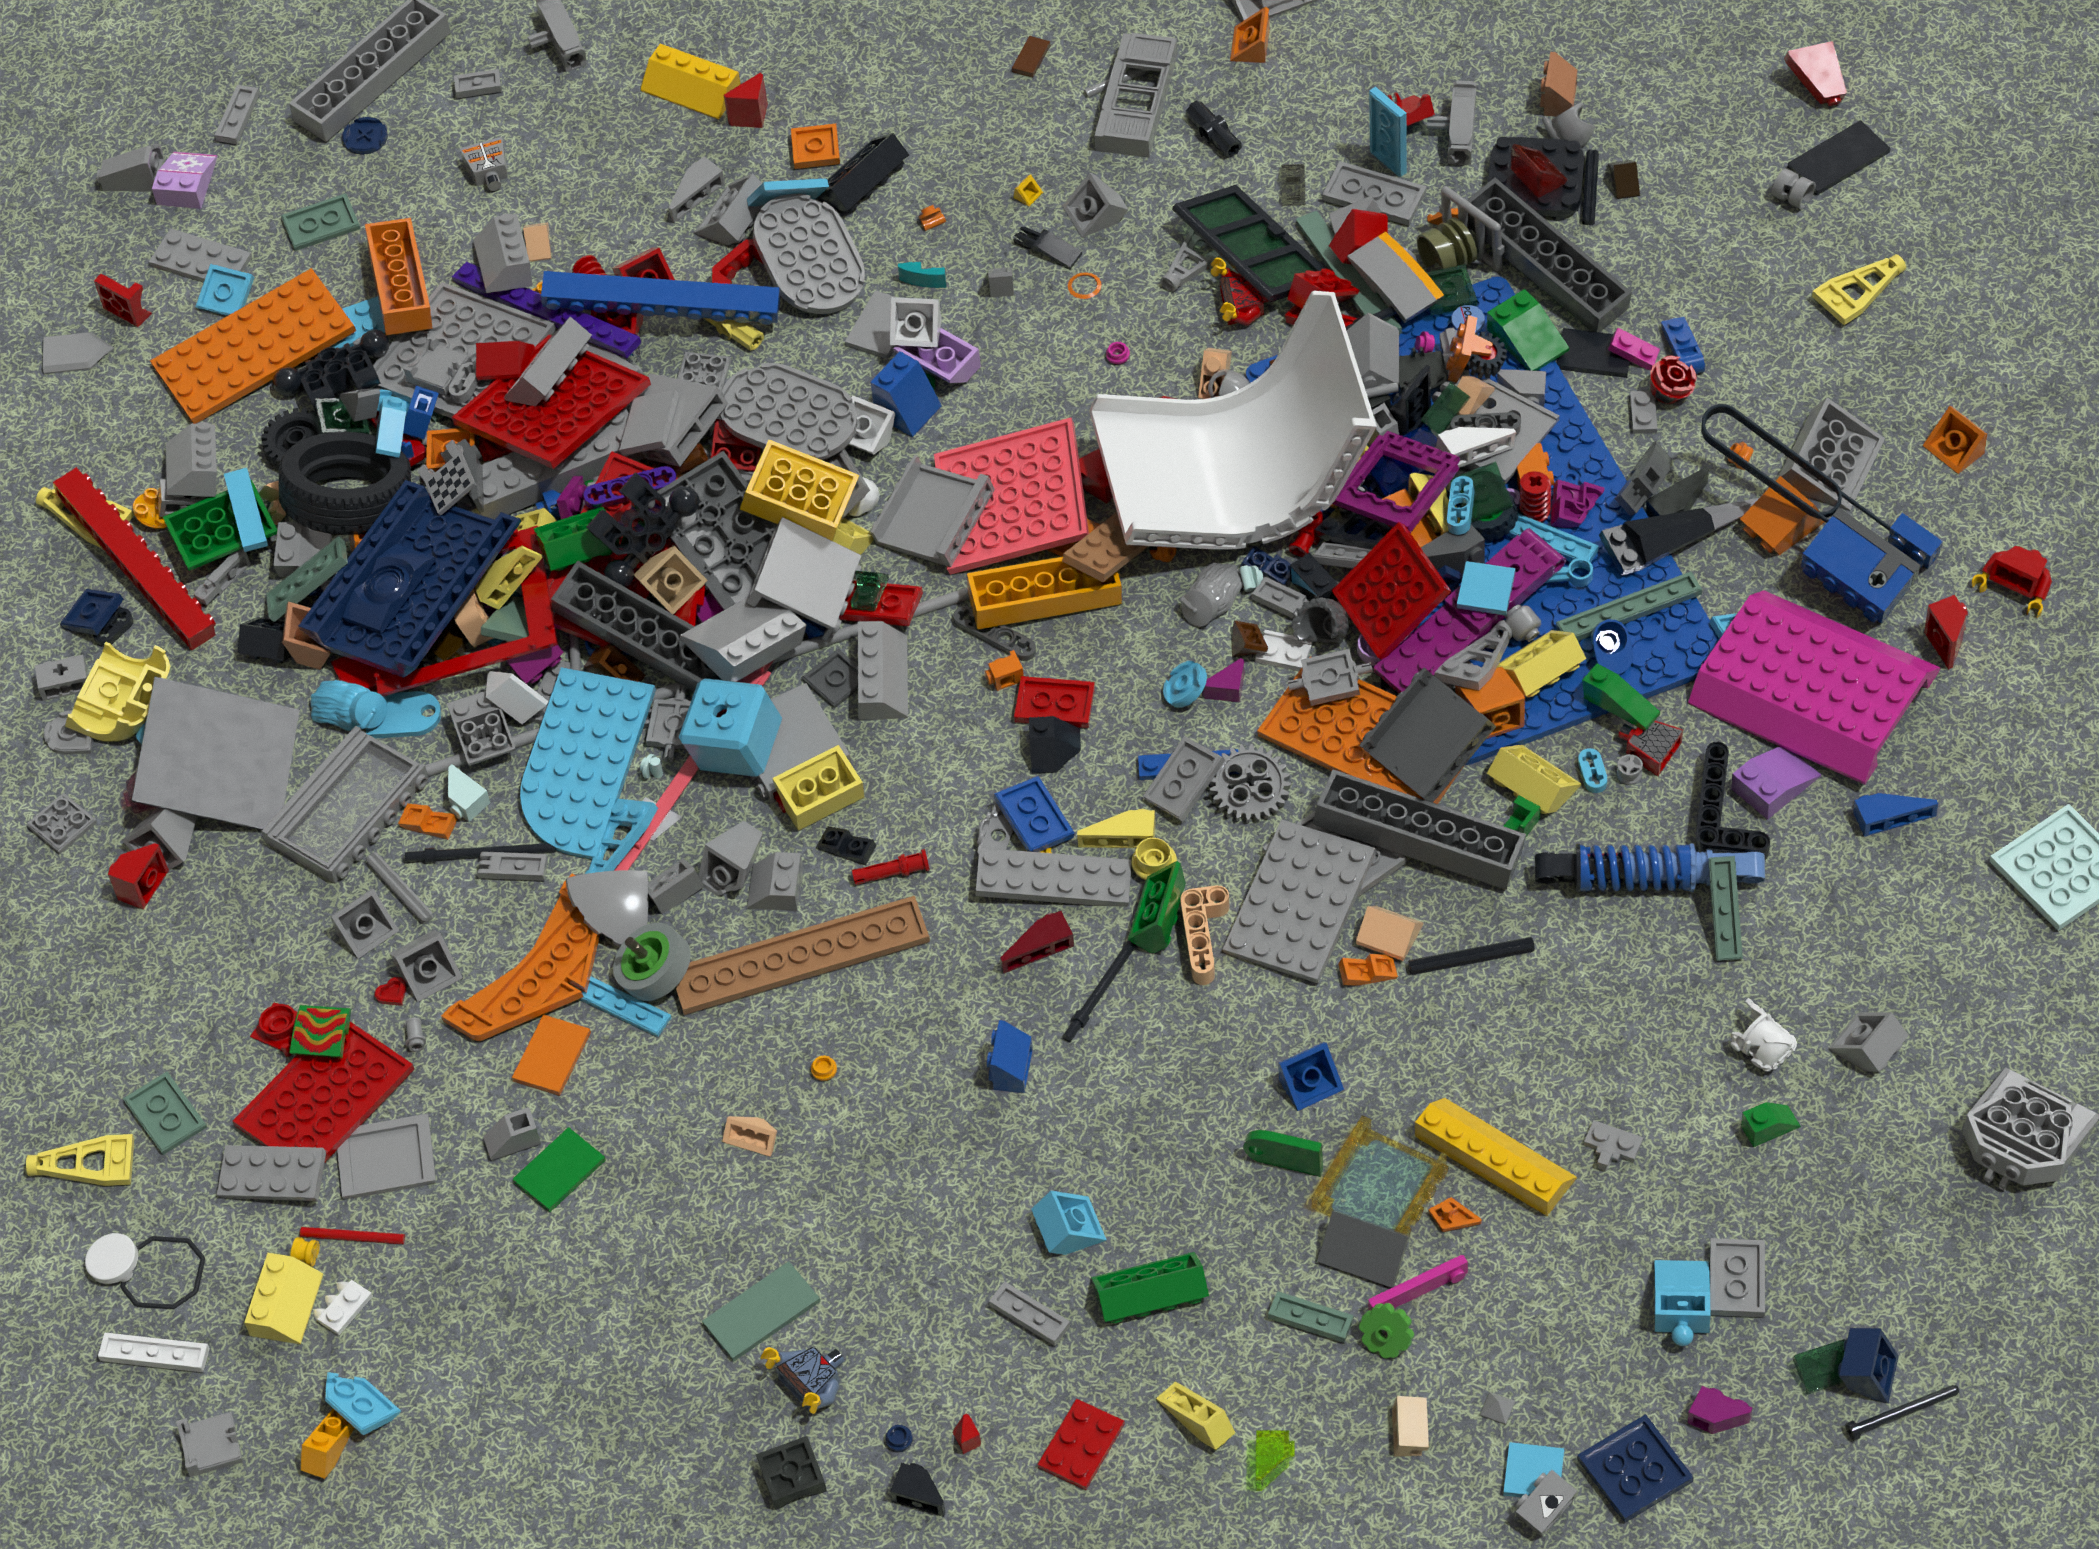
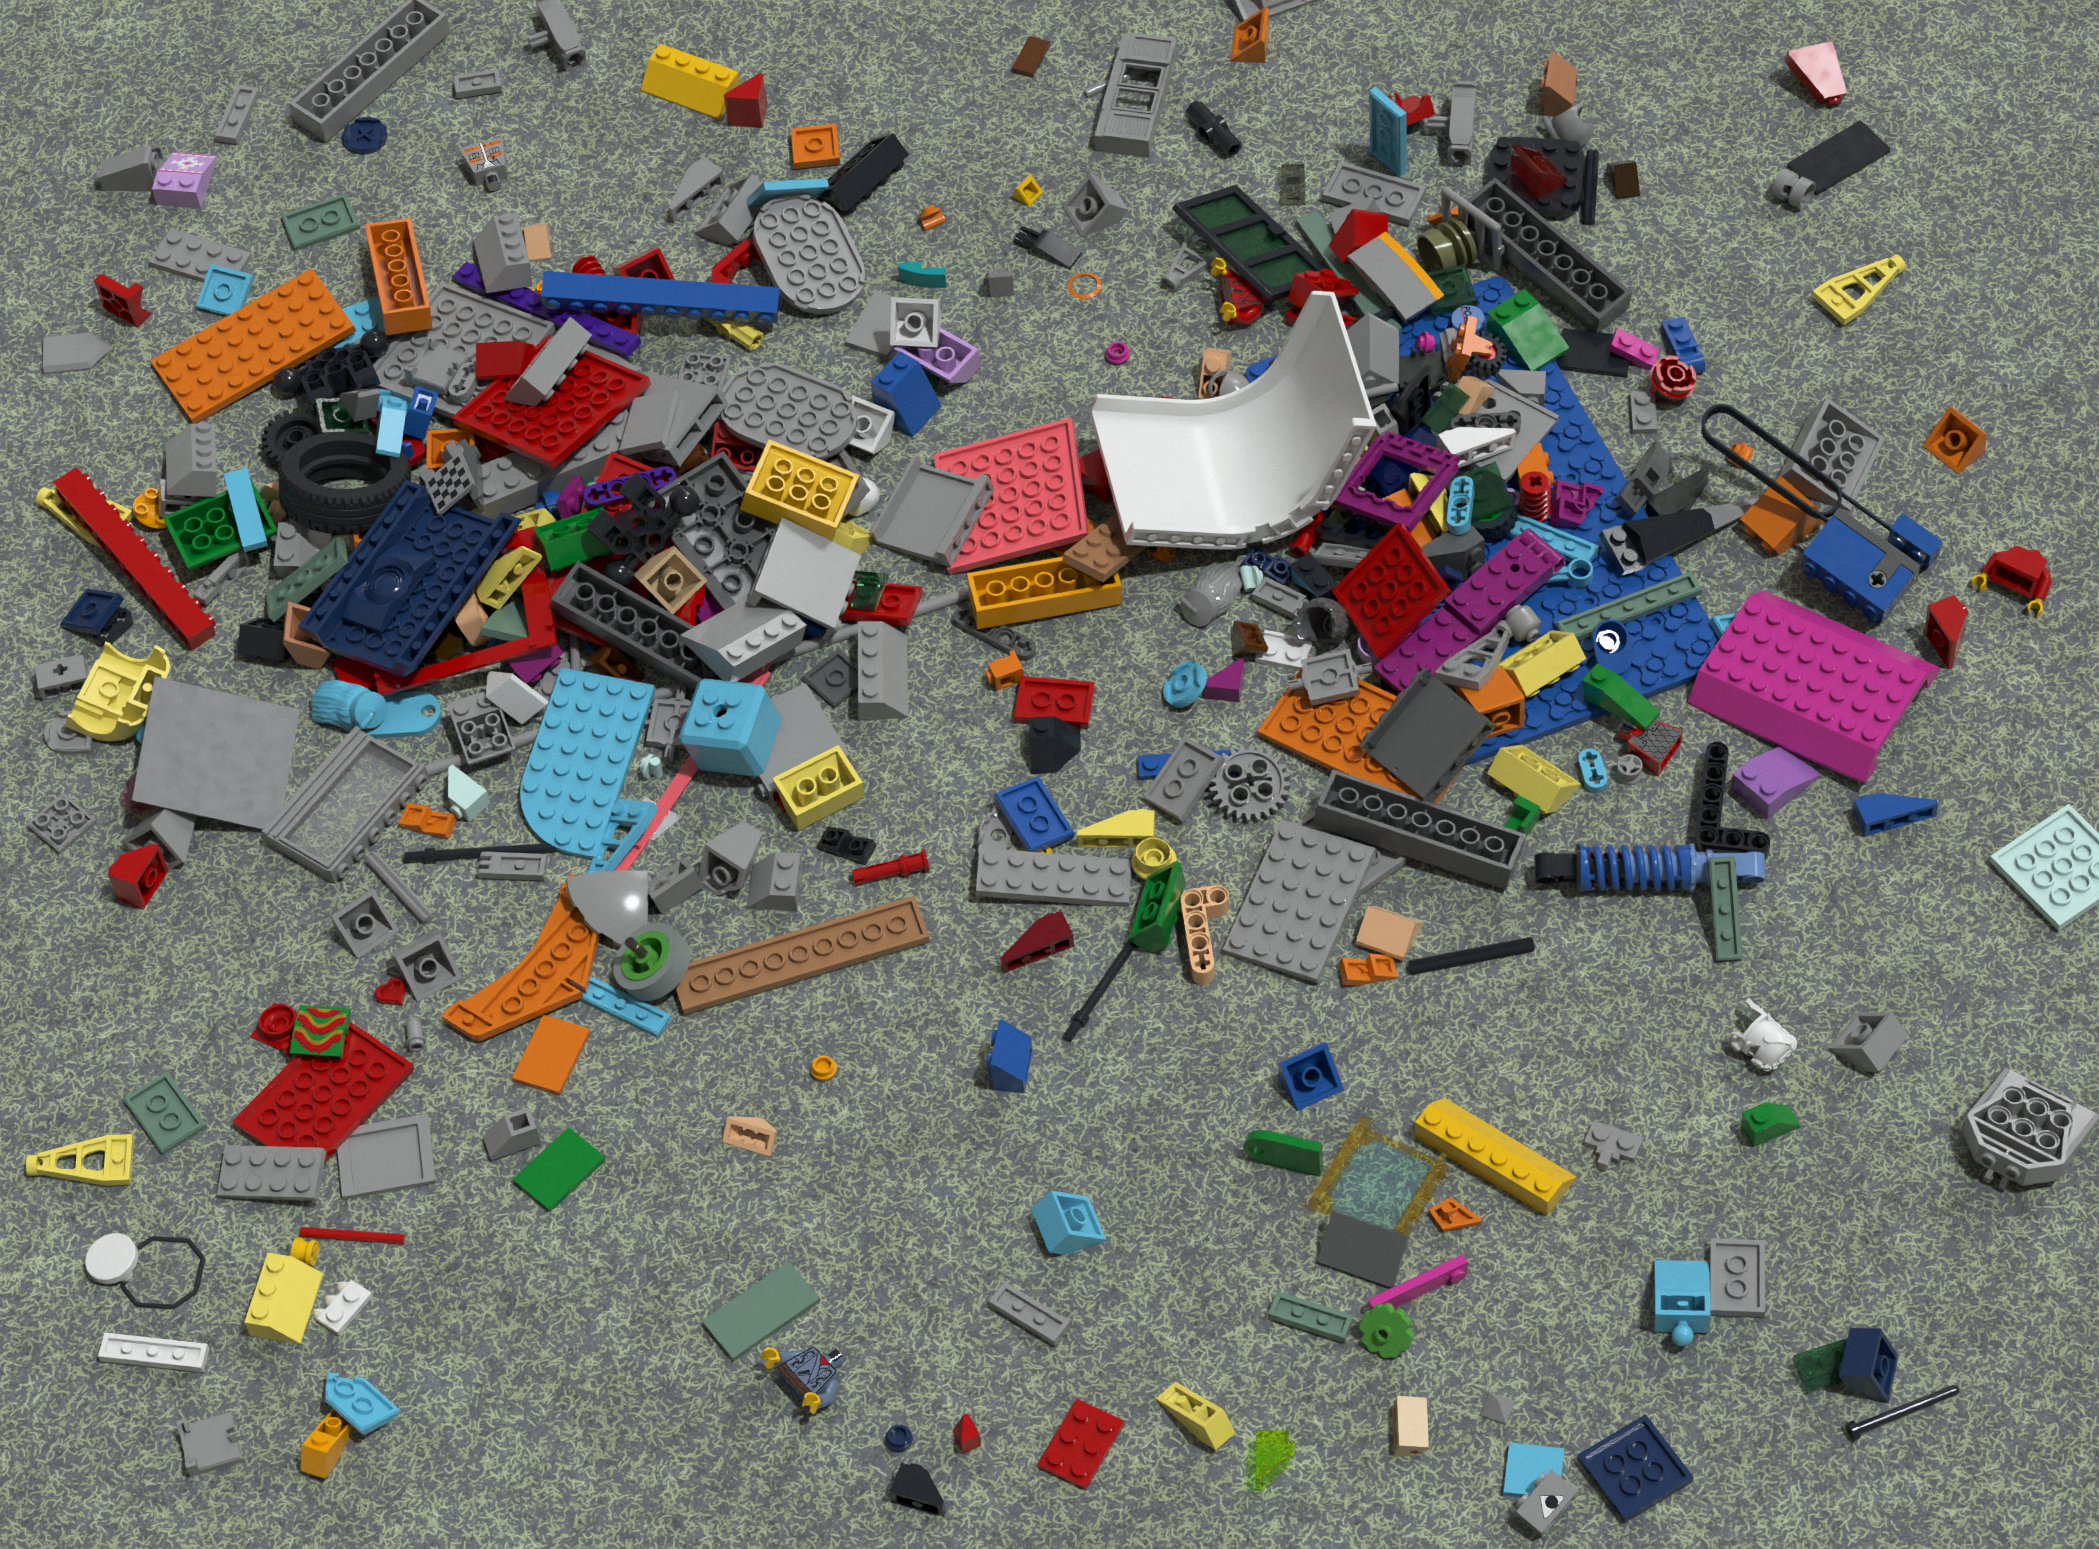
pearl dark grey piece [756,1436,827,1510] -> none
green slope [1091,1252,1209,1323] -> none
medium azure tile [1457,561,1516,615] -> none
magenta slope [1687,1386,1753,1434] -> none

